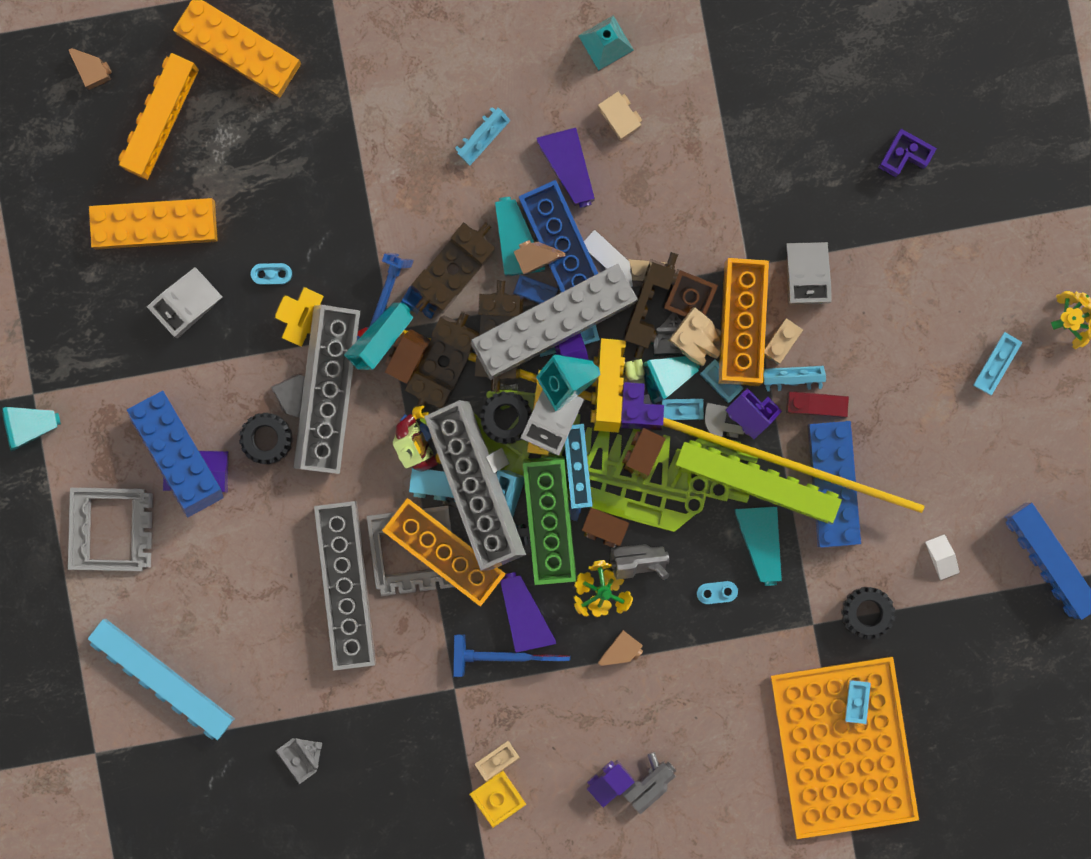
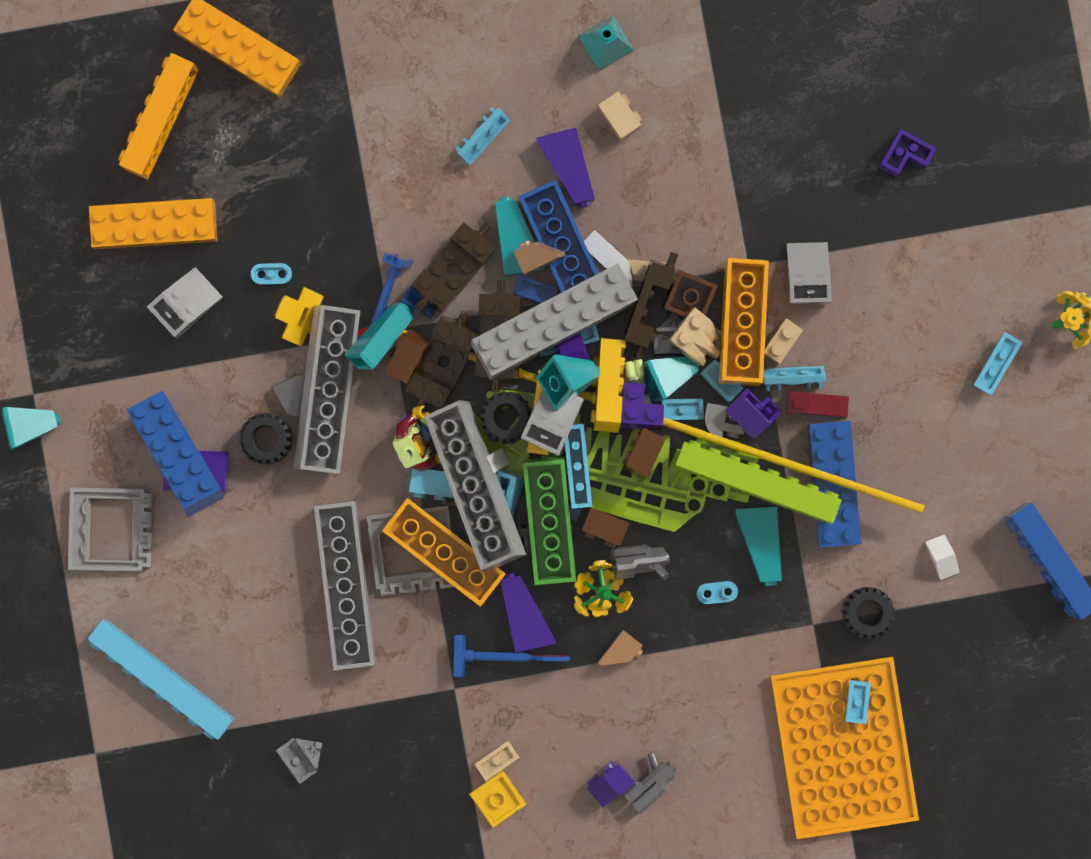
medium nougat slope [69,48,112,90] -> none

